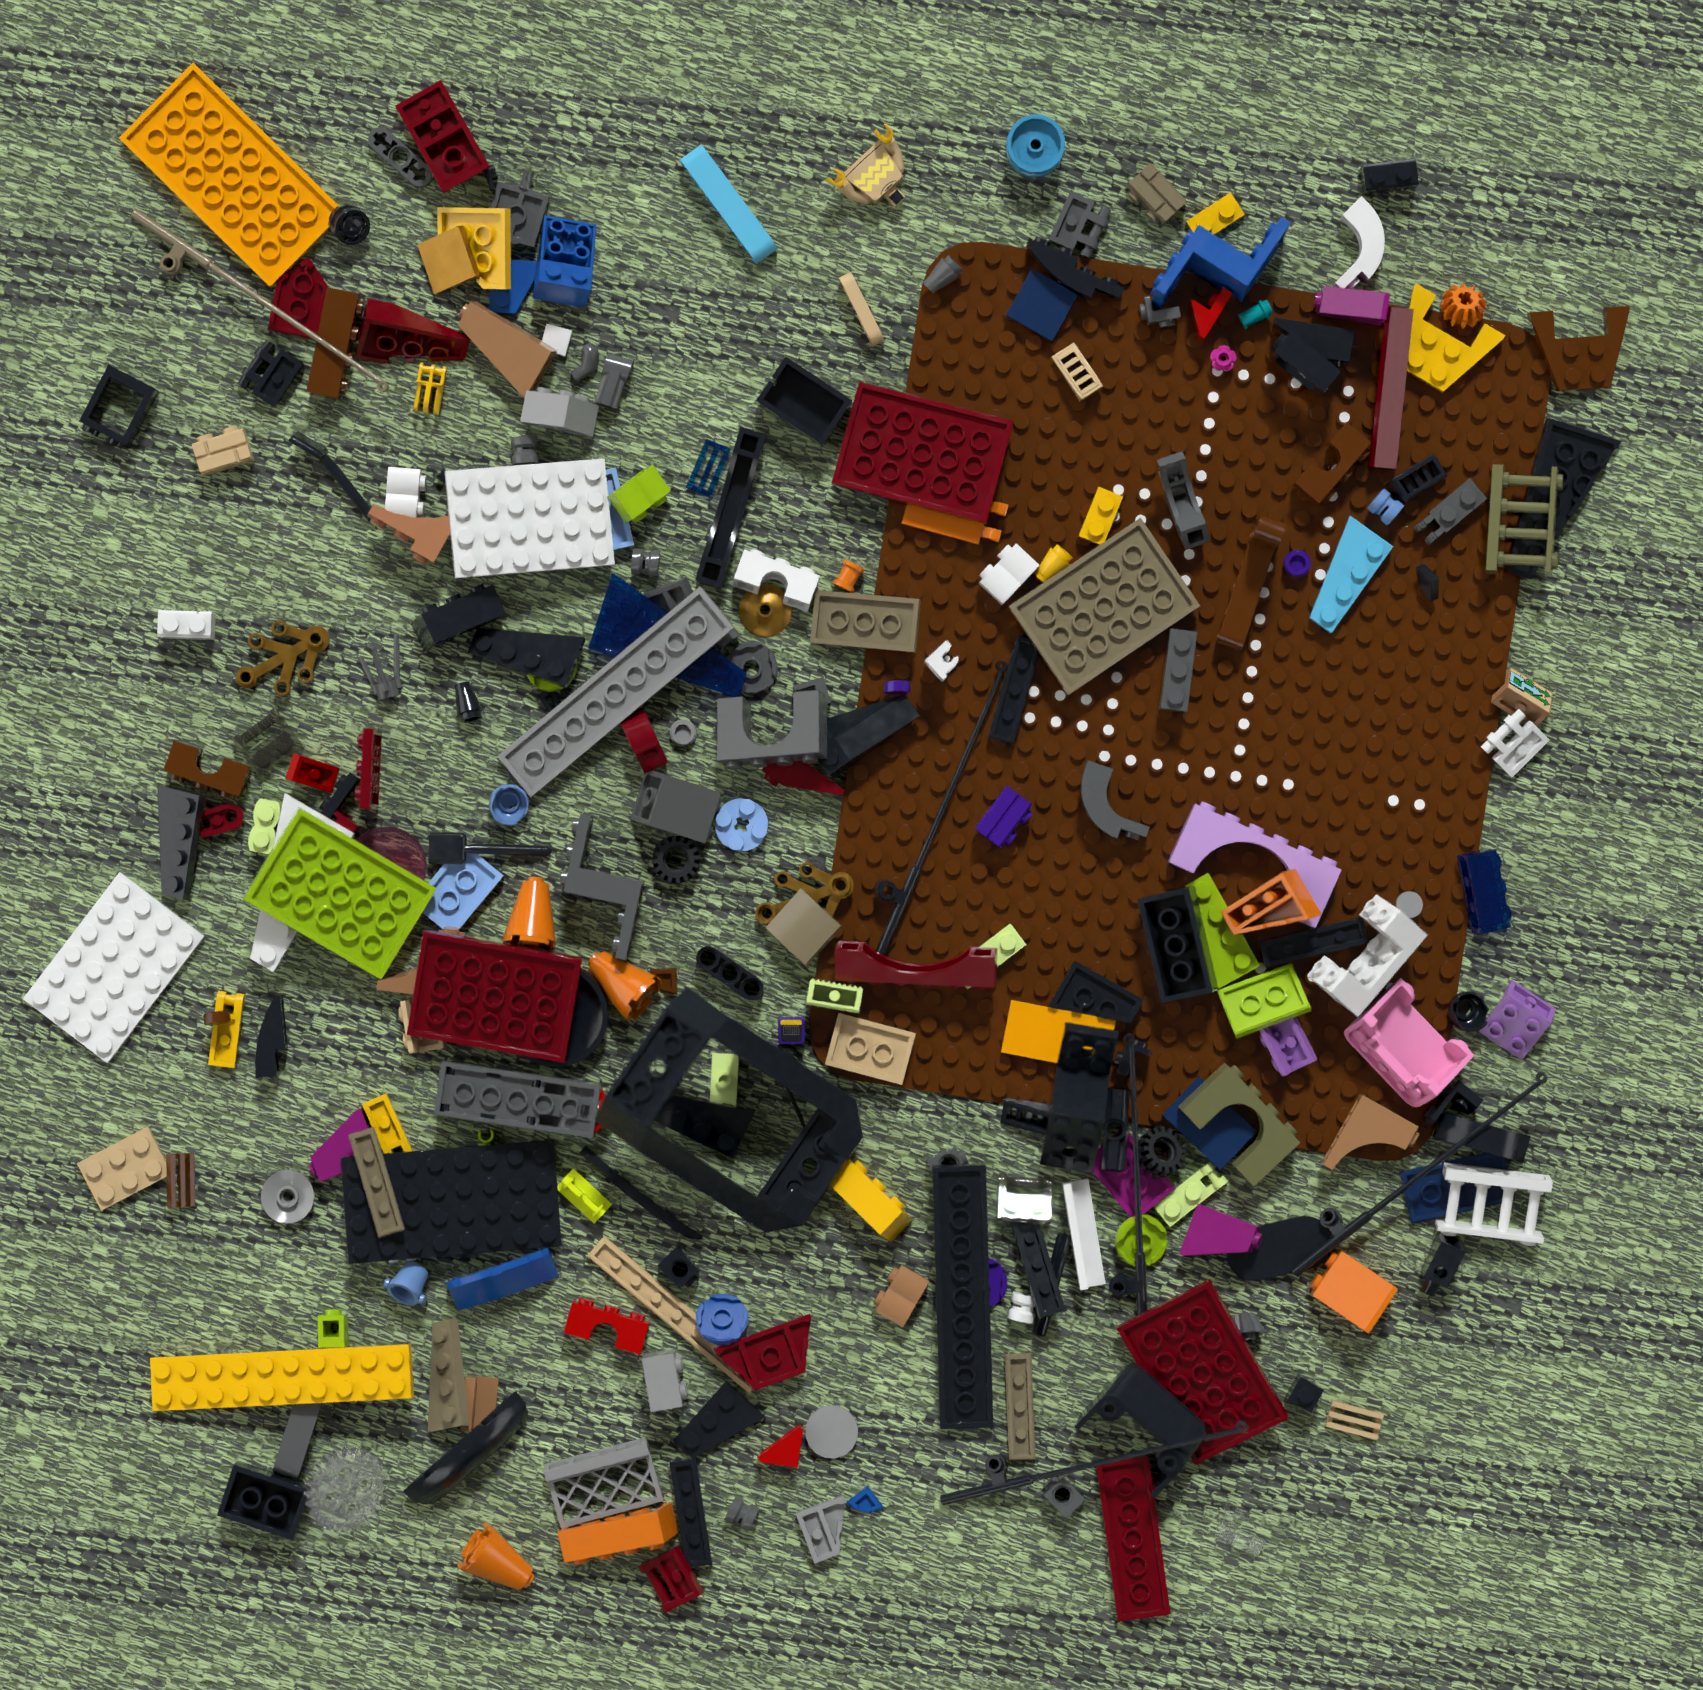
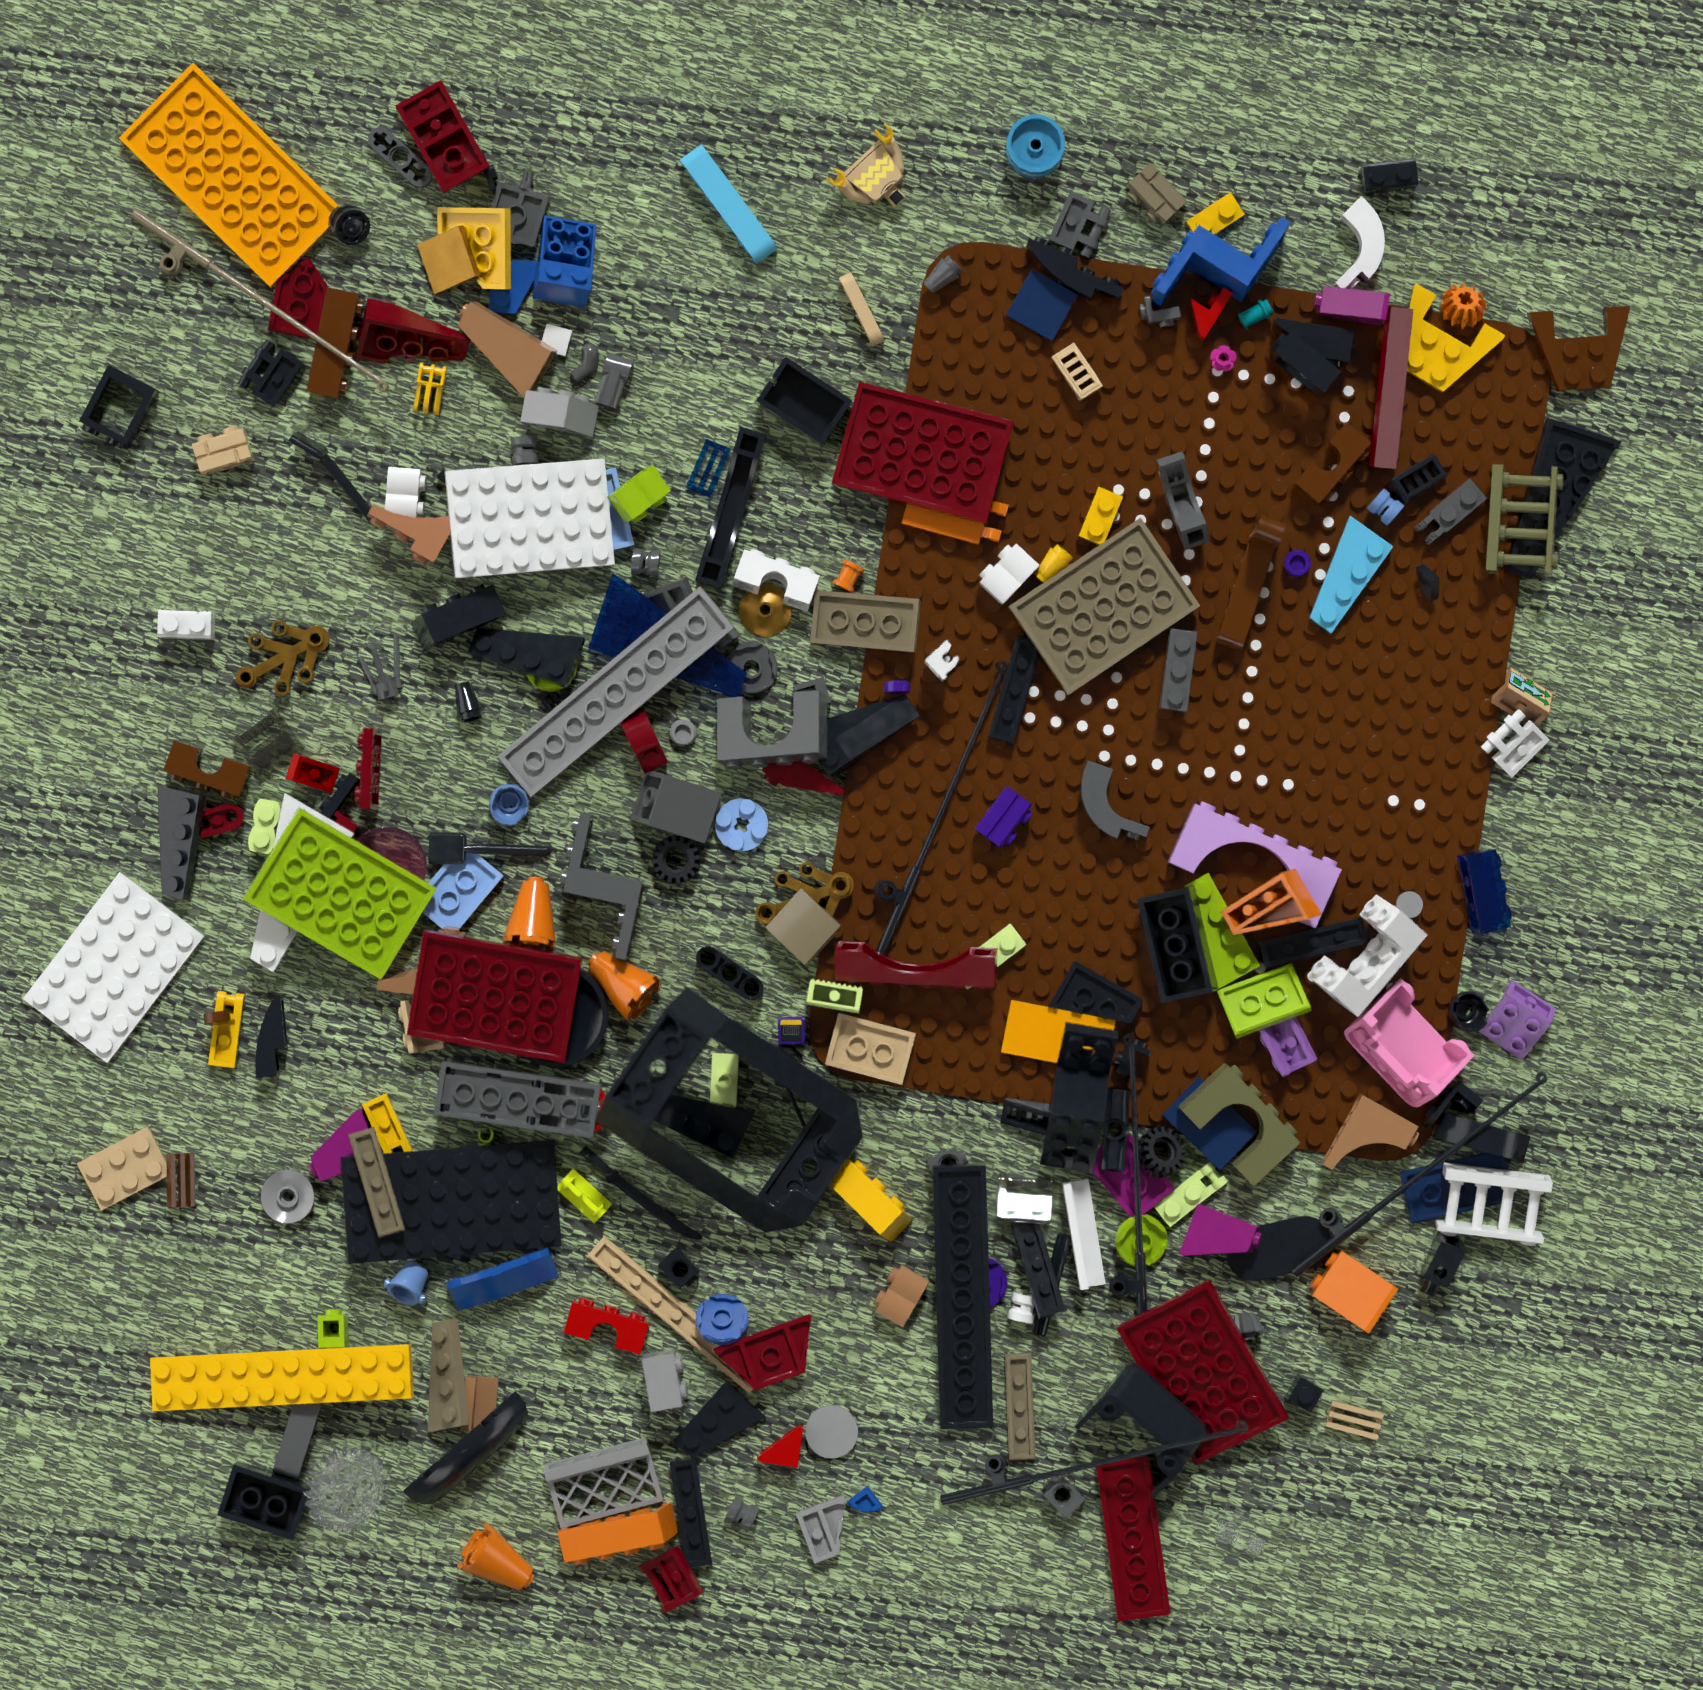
reddish brown tile [650,968,678,994] -> none

